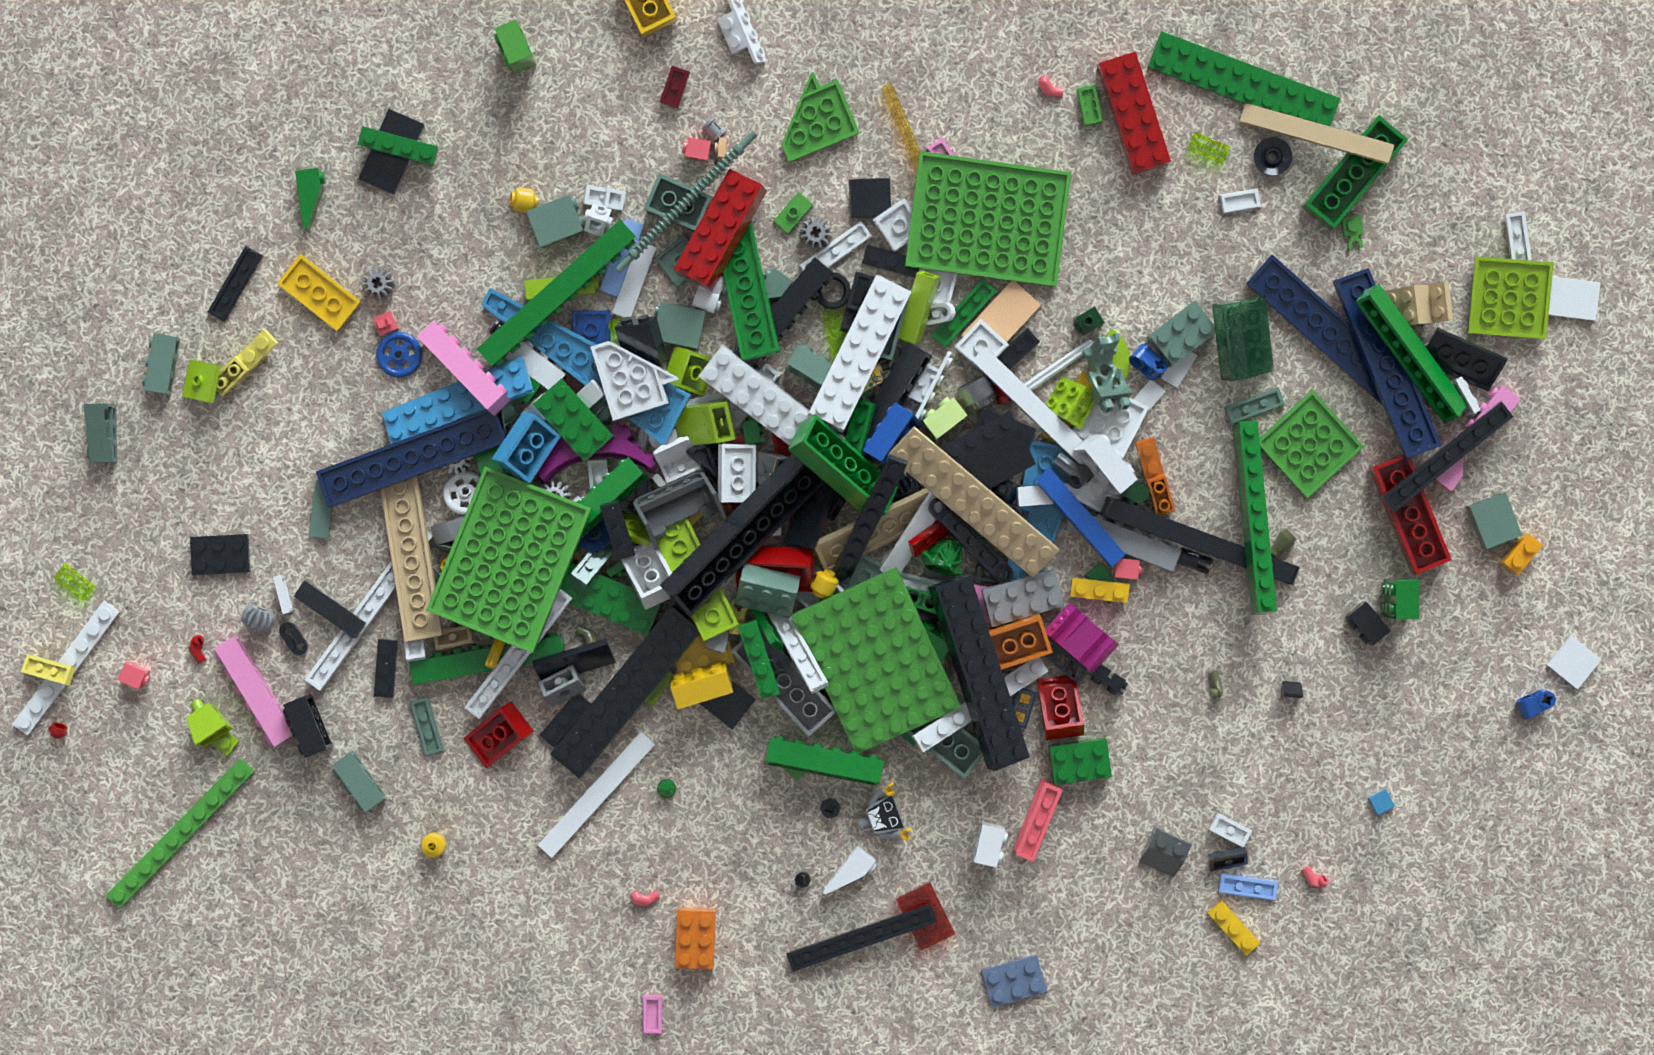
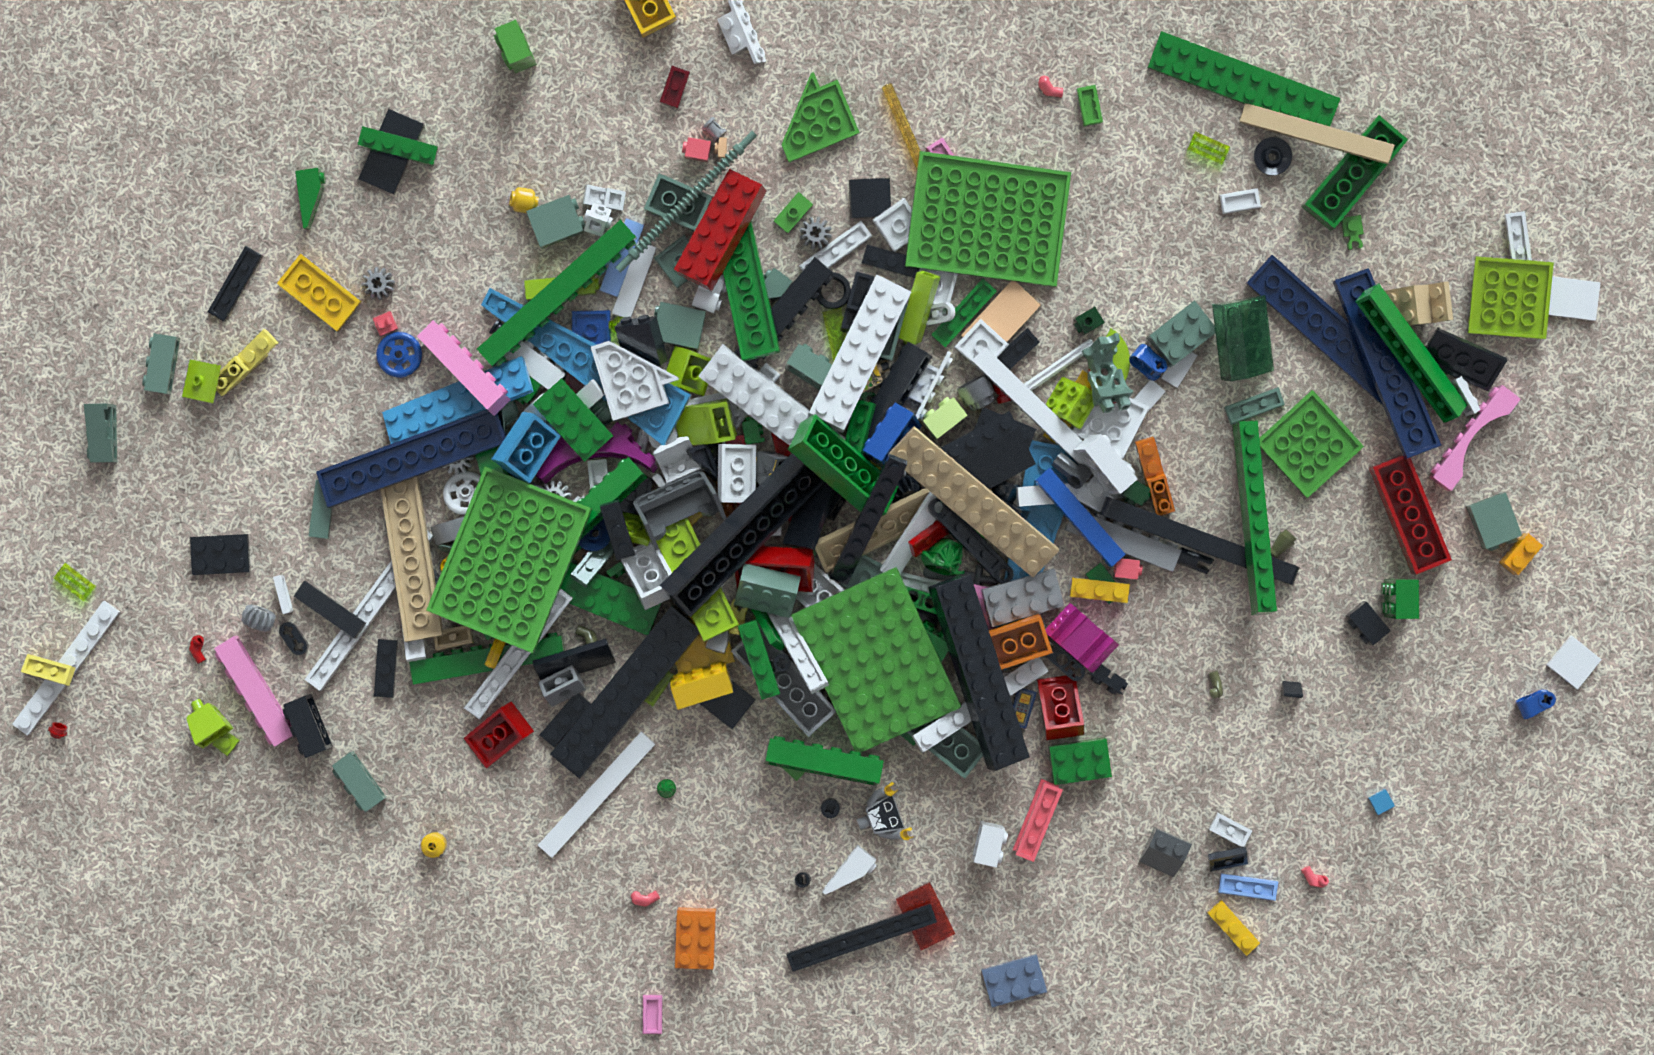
bright green plate [106,758,255,909] -> none
coral brick [117,662,151,689] -> none
sand green tile [409,696,444,757] -> none
yellow head [810,569,839,599] -> none
red brick [1097,51,1171,176] -> none
black plate [1381,401,1514,512] -> none

